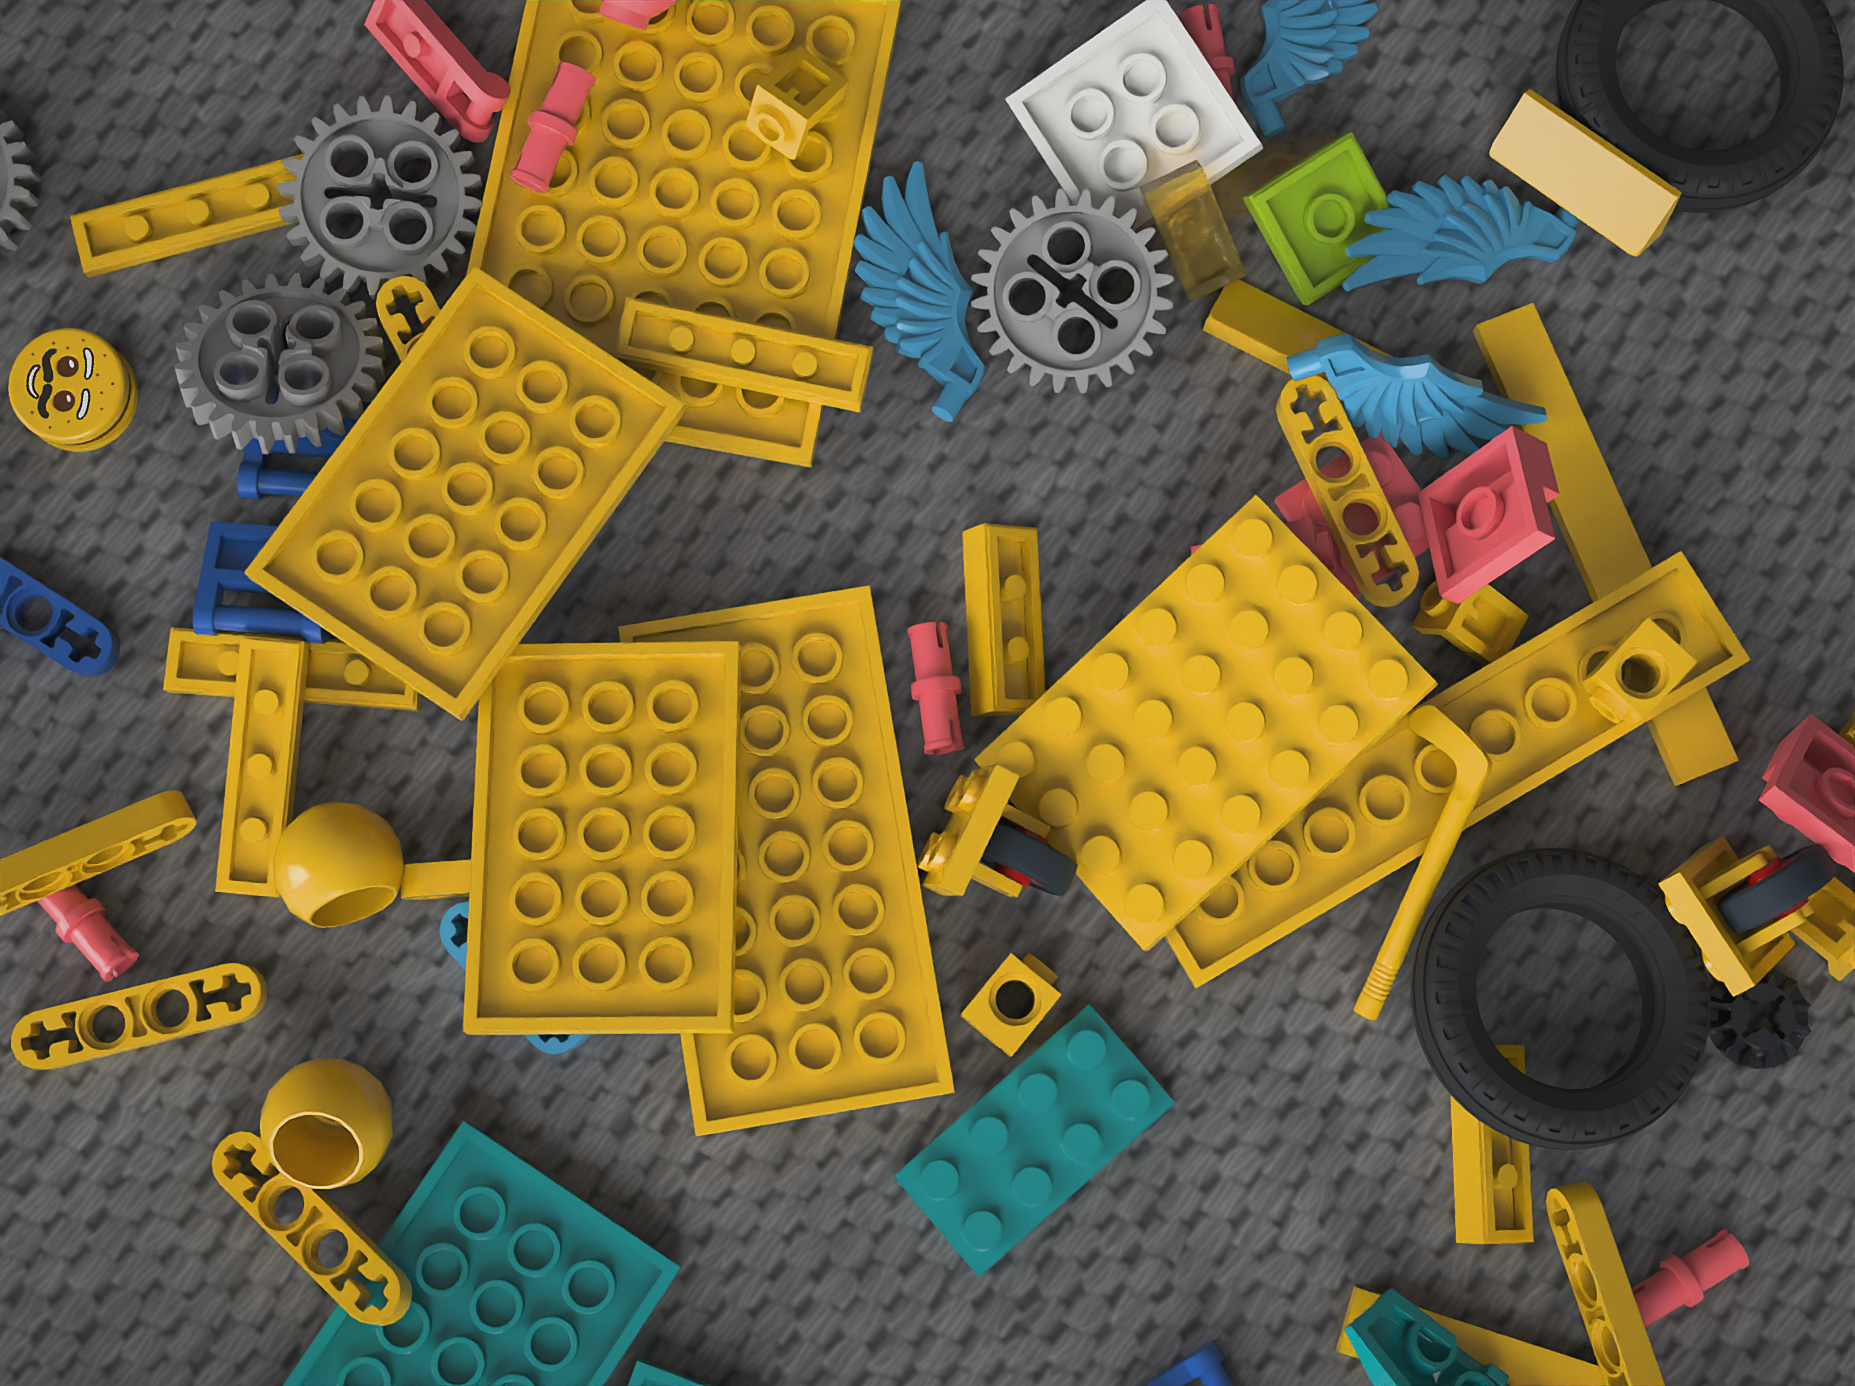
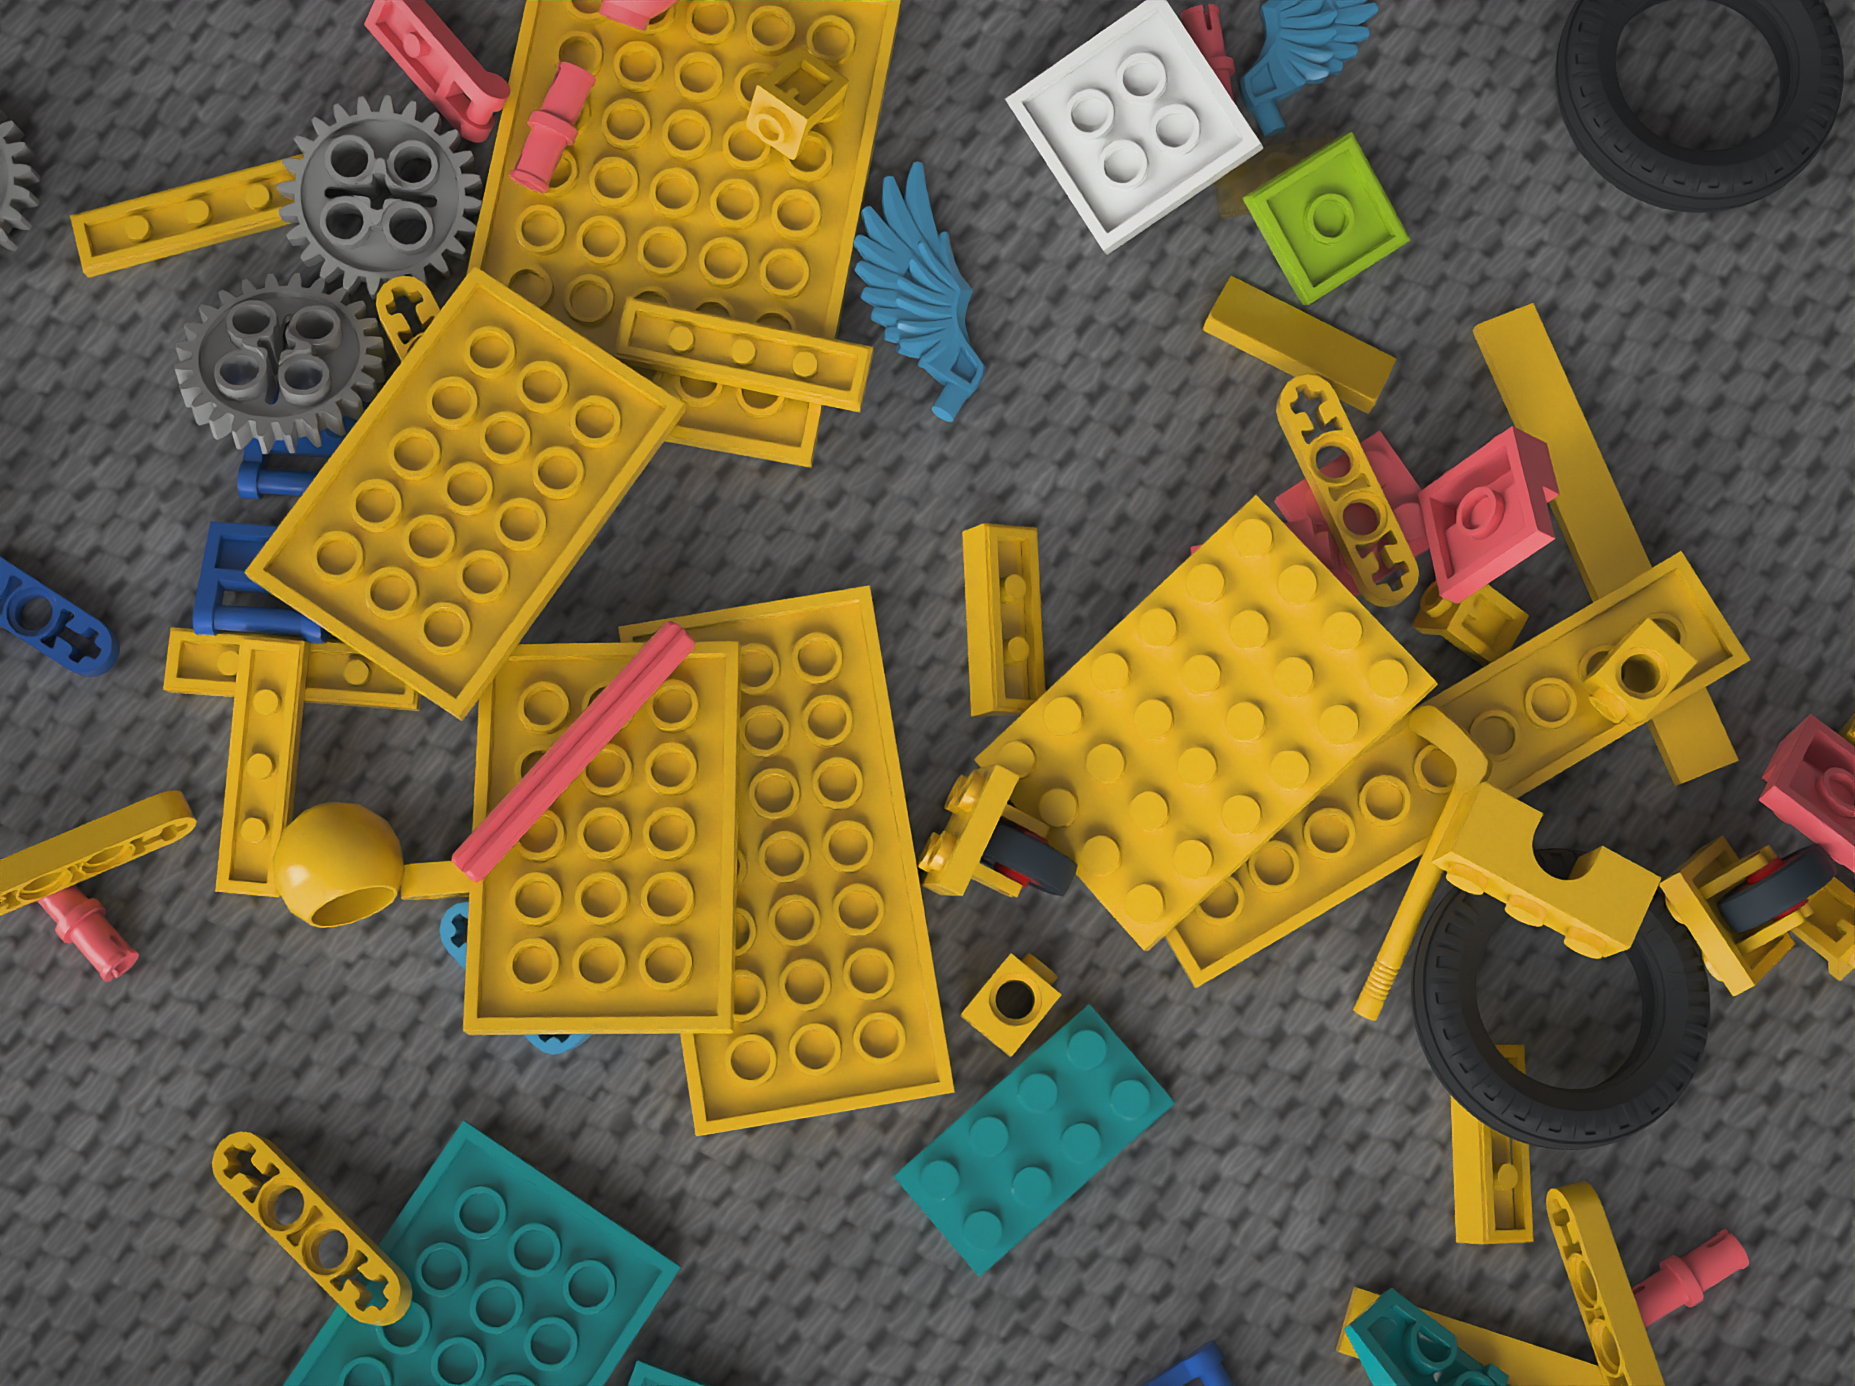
yellow head [8,328,139,452] -> none
yellow beam [11,963,267,1070] -> none
yellow helmet [260,1058,393,1189] -> none
coral pin [907,622,965,755] -> none
light grey gear [971,188,1175,394] -> none
clear yellow plate [1139,160,1246,302] -> none
dark azure animal [1287,334,1547,460] -> none
dark azure animal [1342,175,1581,292] -> none
yellow slope [1489,89,1682,257] -> none
black gear [1708,967,1812,1069] -> none
none -> coral axle [451,621,695,882]
none -> yellow arch [1430,782,1661,959]

